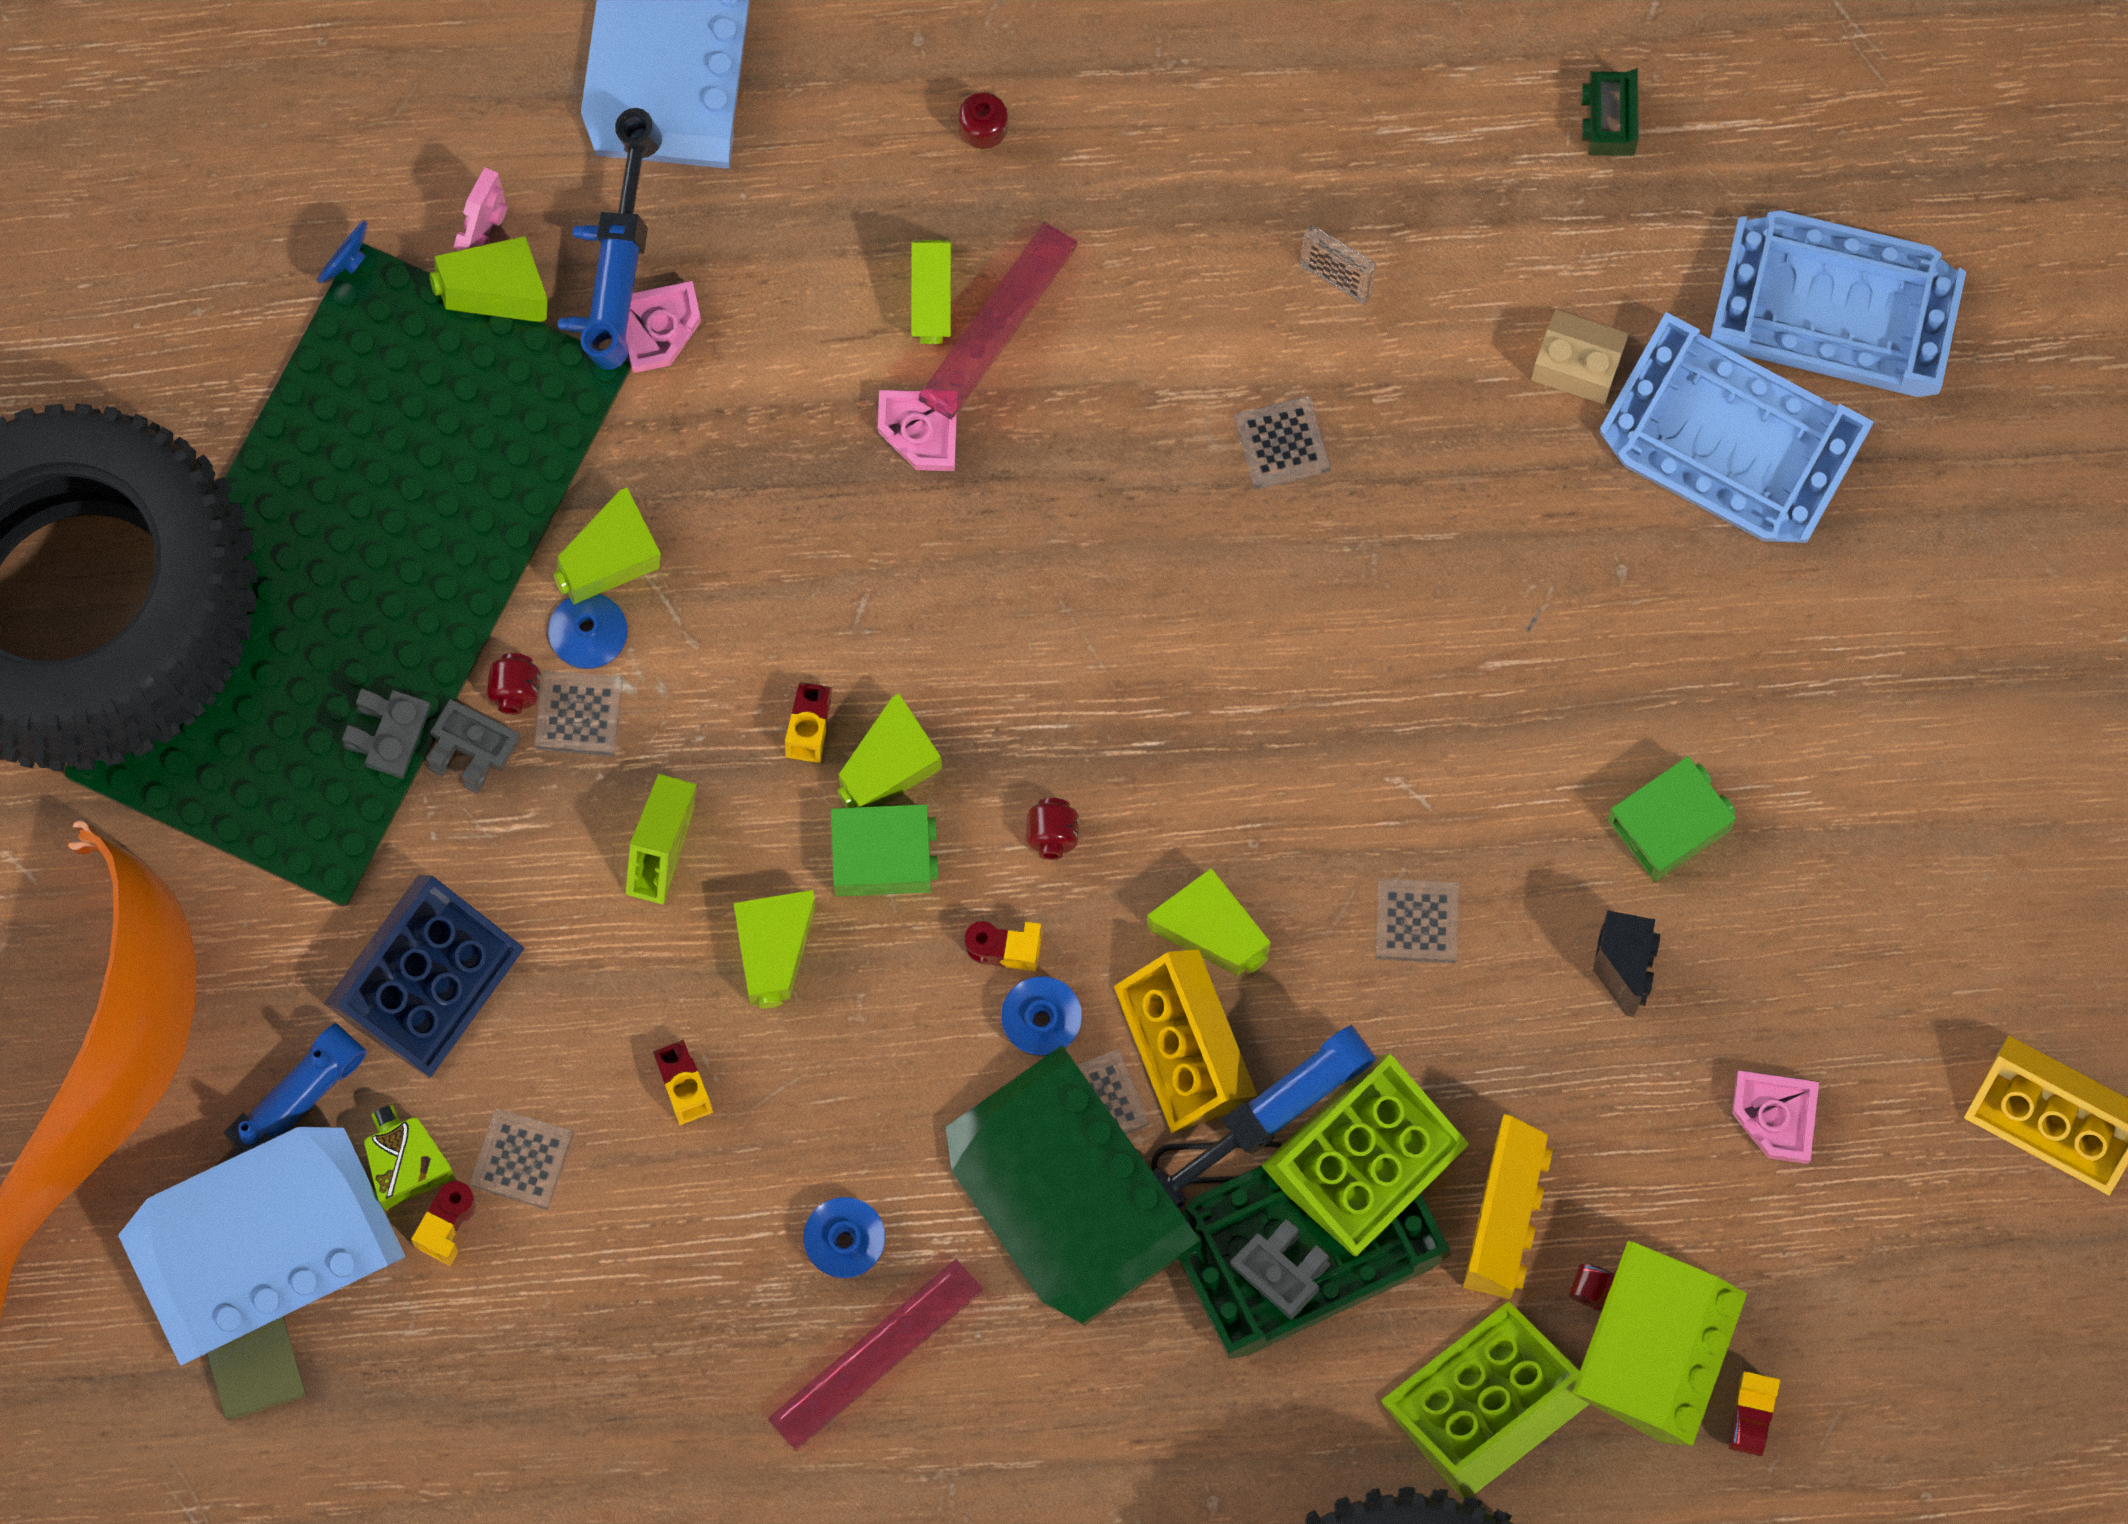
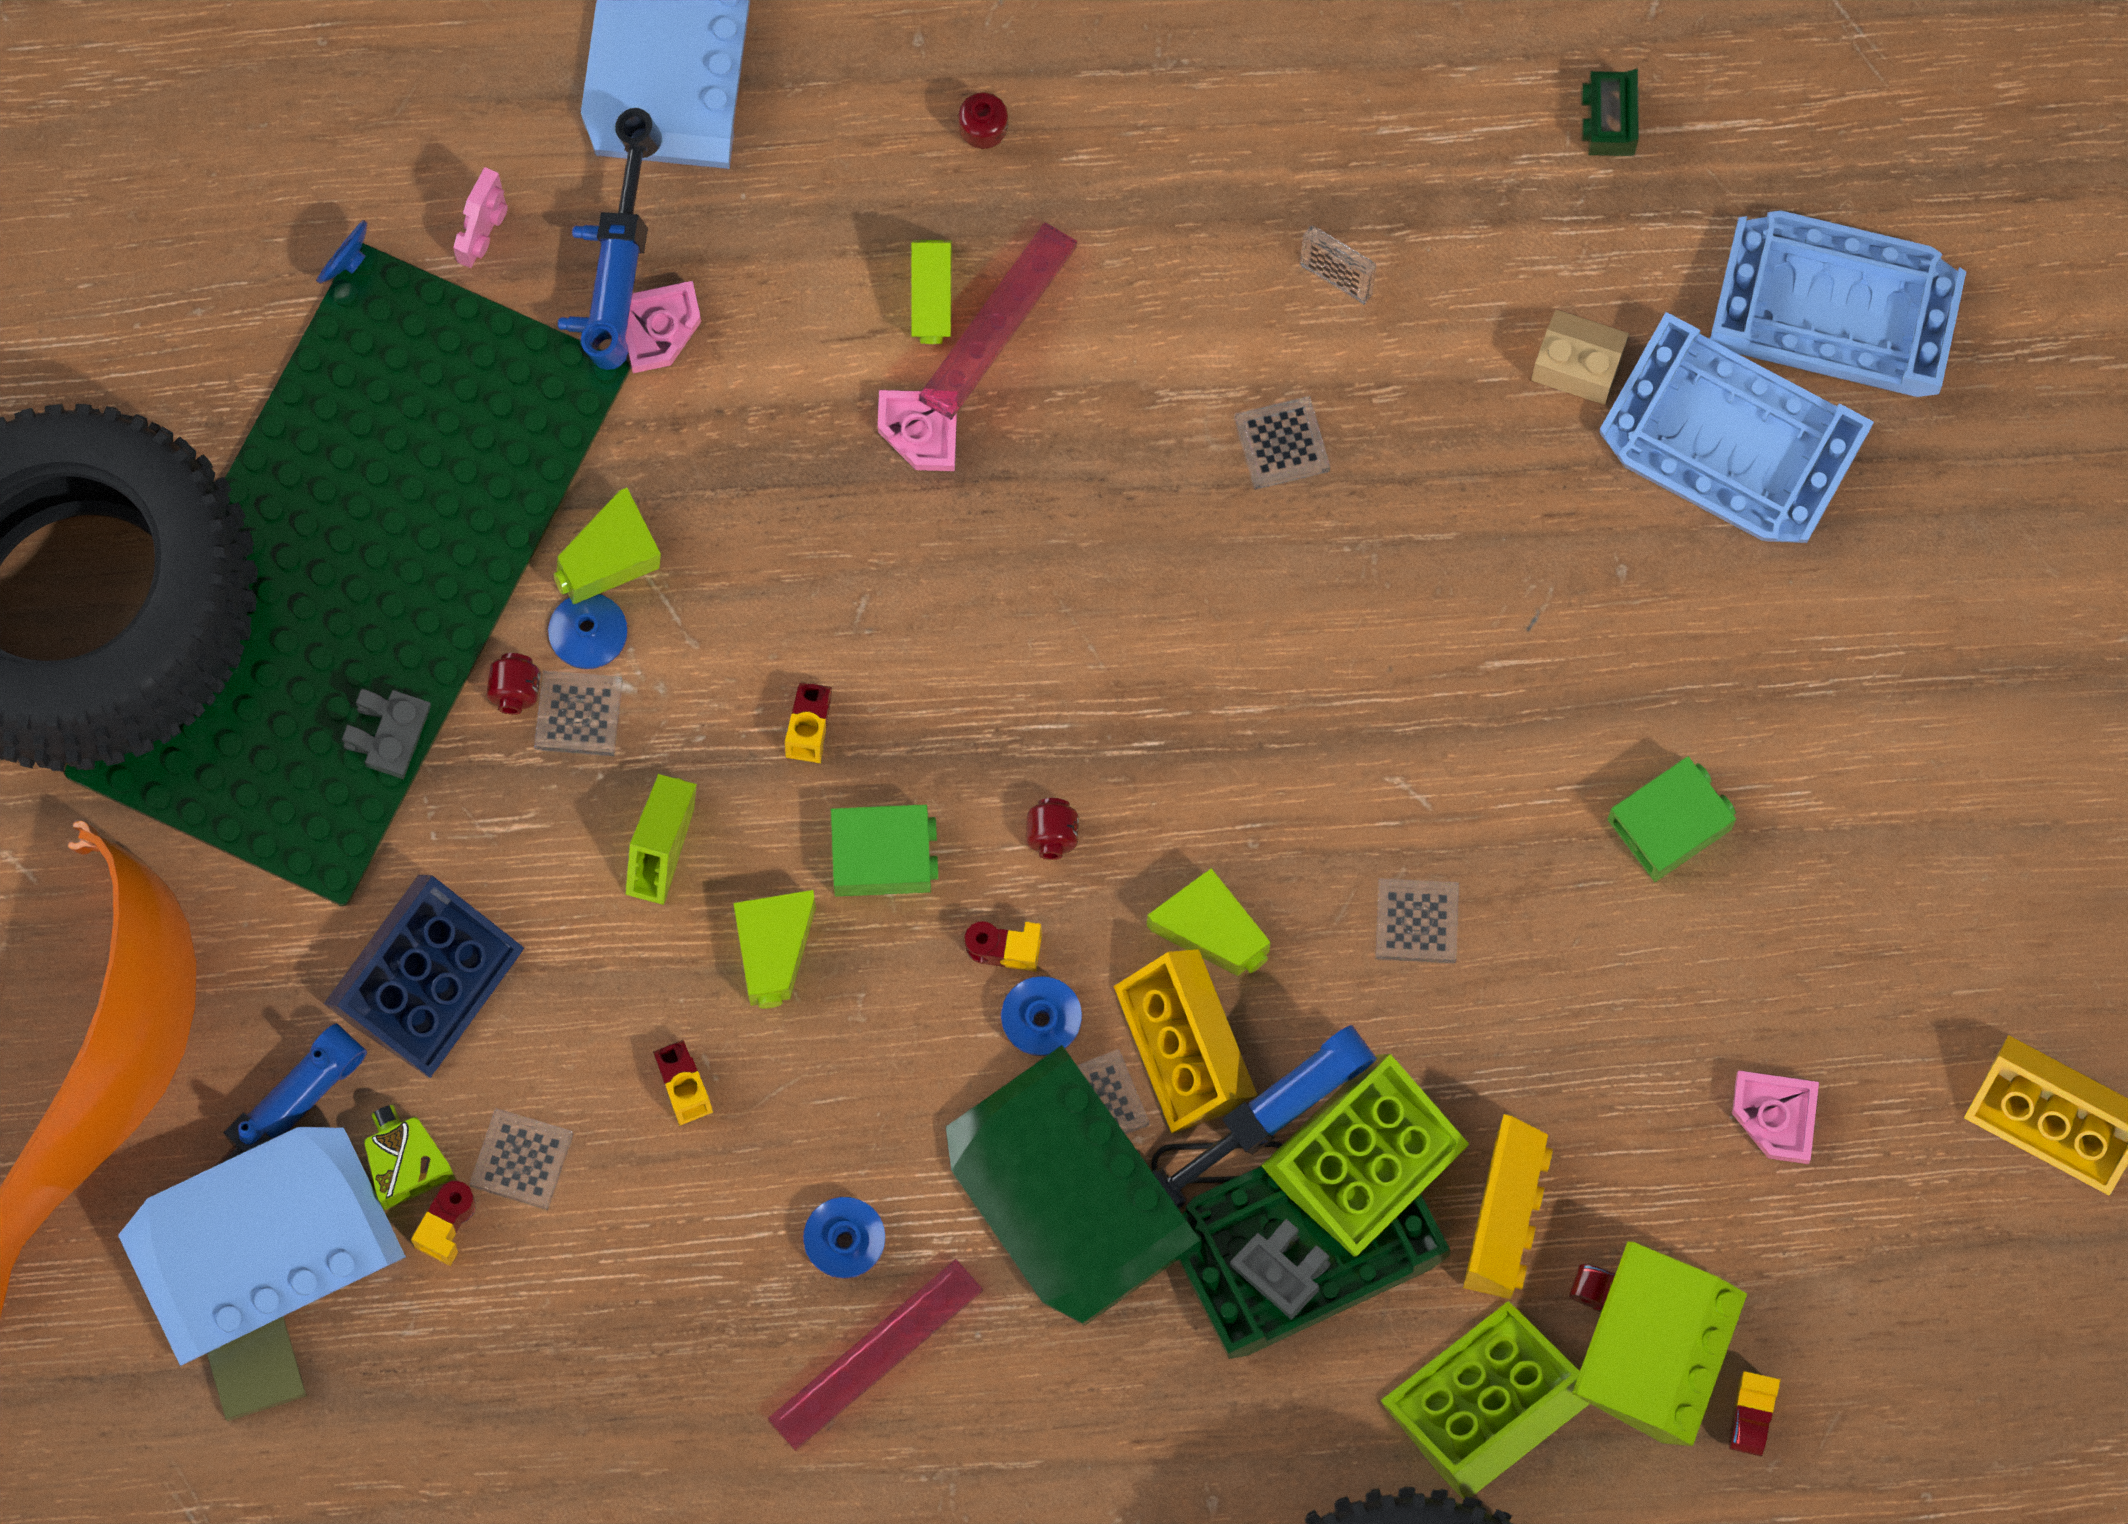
dark grey plate [427,699,521,794] -> none
lime slope [430,236,547,322] -> none
lime slope [837,693,942,808] -> none
black slope [1593,910,1660,1017] -> none

